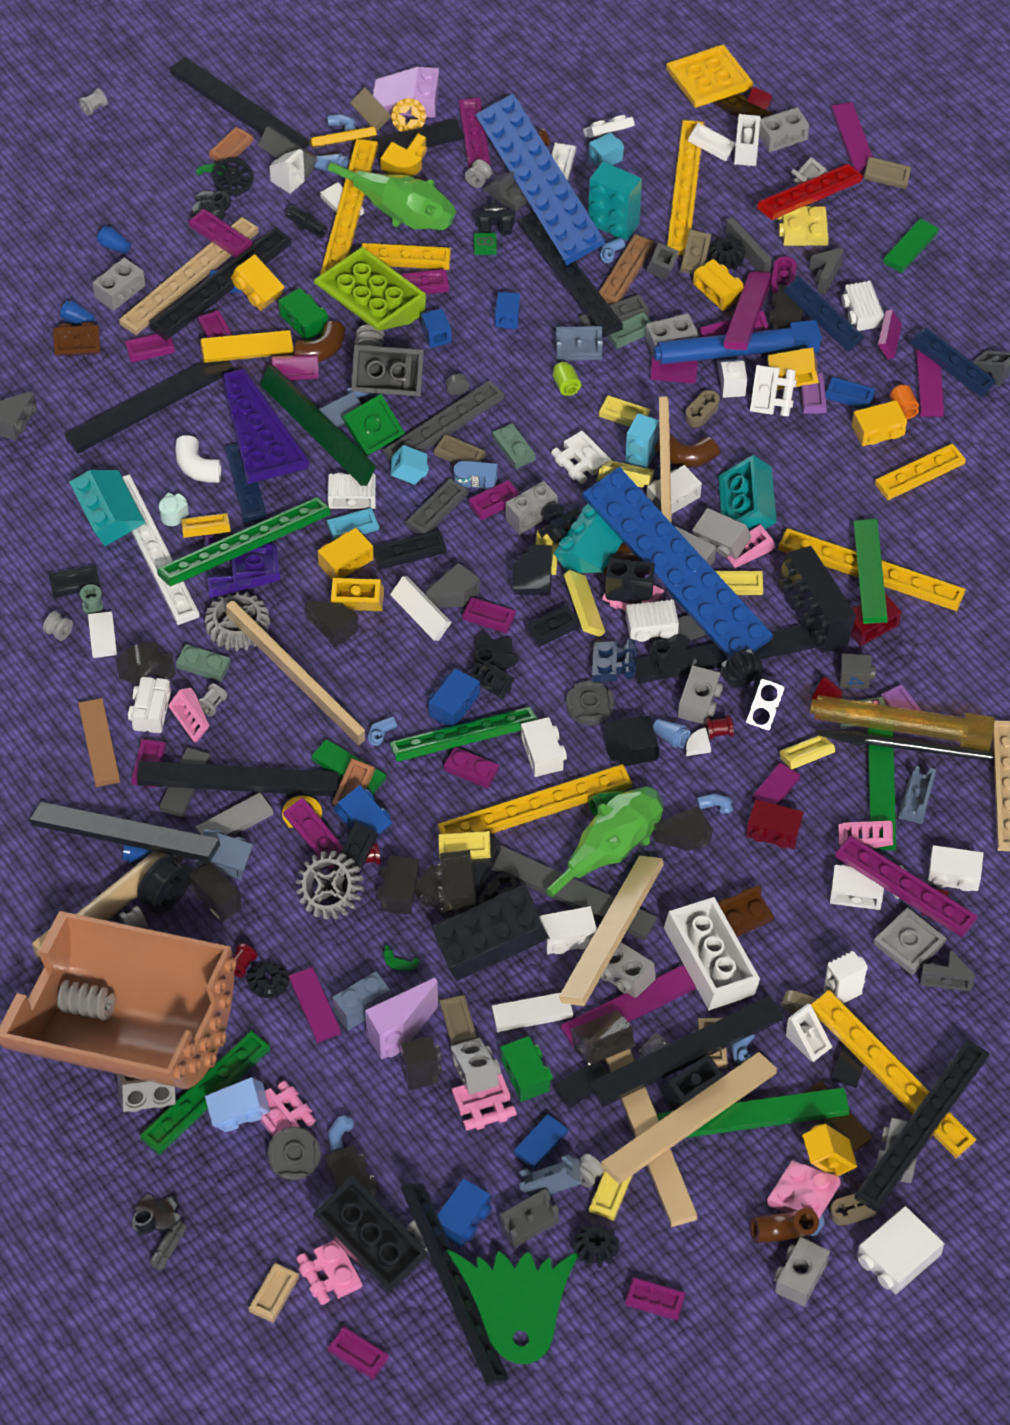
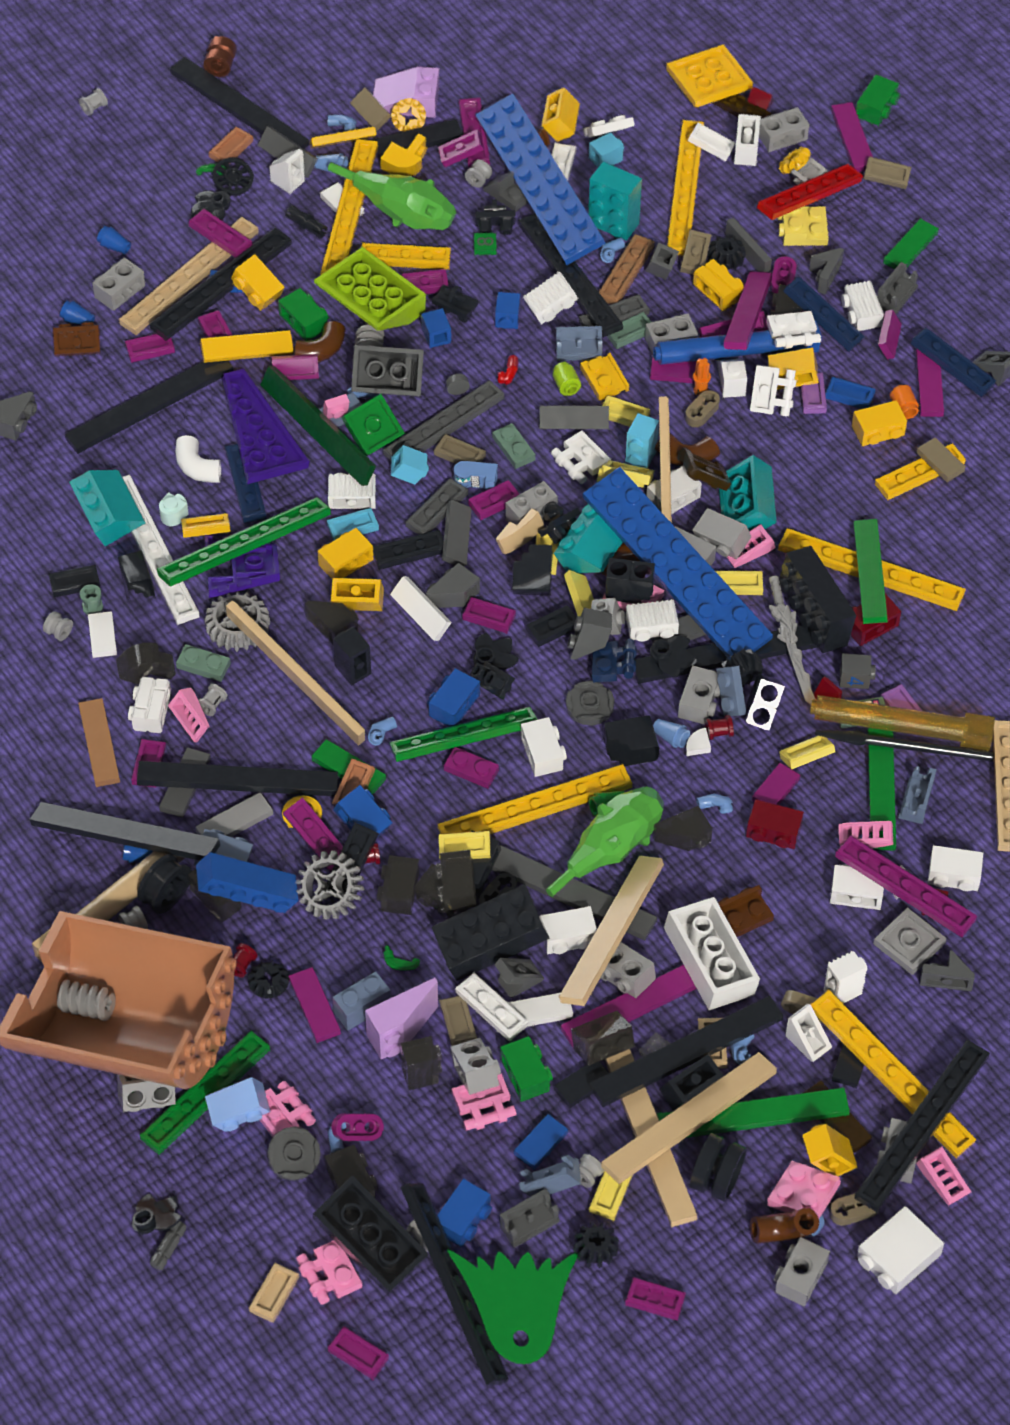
none -> black piece [118,550,156,601]
none -> blue brick [196,852,299,913]
none -> copper wheel [203,36,237,77]
none -> bright pink plate [323,394,350,419]
none -> magenta plate [331,1113,384,1141]
none -> black brick [333,627,371,686]
none -> black hips [432,285,478,323]
none -> magenta plate [438,129,484,168]
none -> dark grey tile [442,500,472,566]
none -> white tile [455,973,528,1042]
none -> dark grey slope [494,958,544,998]
none -> tan slope [496,508,545,555]
none -> red arm [498,355,519,385]
none -> white brick [523,272,578,324]
none -> dark grey tile [540,406,609,429]
none -> yellow brick [542,87,580,142]
none -> dark grey slope [567,607,612,660]
none -> yellow plate [580,353,629,401]
none -> light grey bracket [591,598,625,635]
none -> dark brown plate [677,448,731,491]
none -> black wheel [690,1133,747,1202]
none -> orange axle [693,358,711,396]
none -> sand blue plate [716,666,747,717]
none -> white plate [766,311,821,349]
none -> light grey sword [769,576,819,708]
none -> yellow gear [779,147,811,174]
none -> green brick [856,75,900,126]
none -> dark grey hinge [877,262,918,314]
none -> bright pink slope [916,1146,971,1206]
none -> dark tan tile [917,437,966,482]

